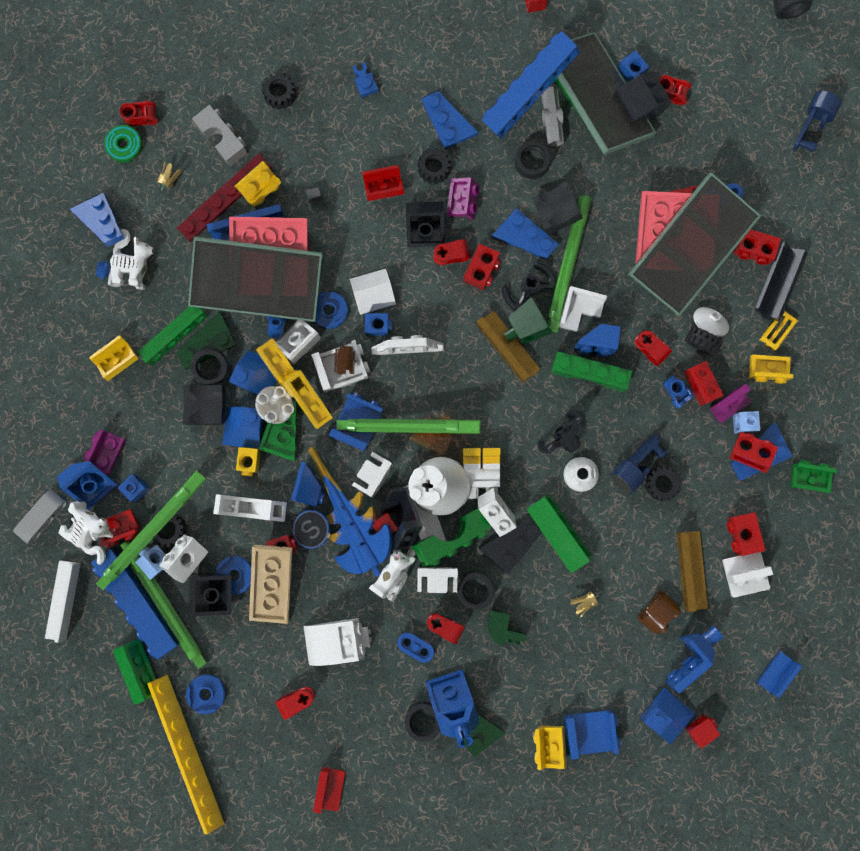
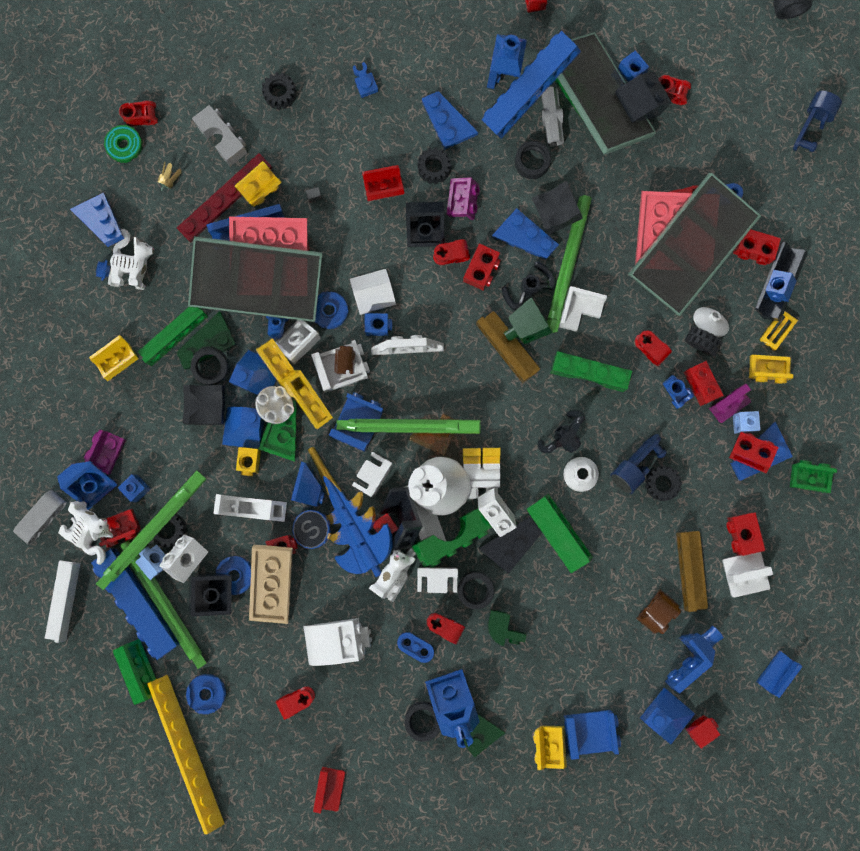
pearl gold piece [570,591,599,618] -> none
blue slope [573,324,621,358] -> none
none -> blue plate [487,34,527,89]
none -> blue brick [765,270,797,302]

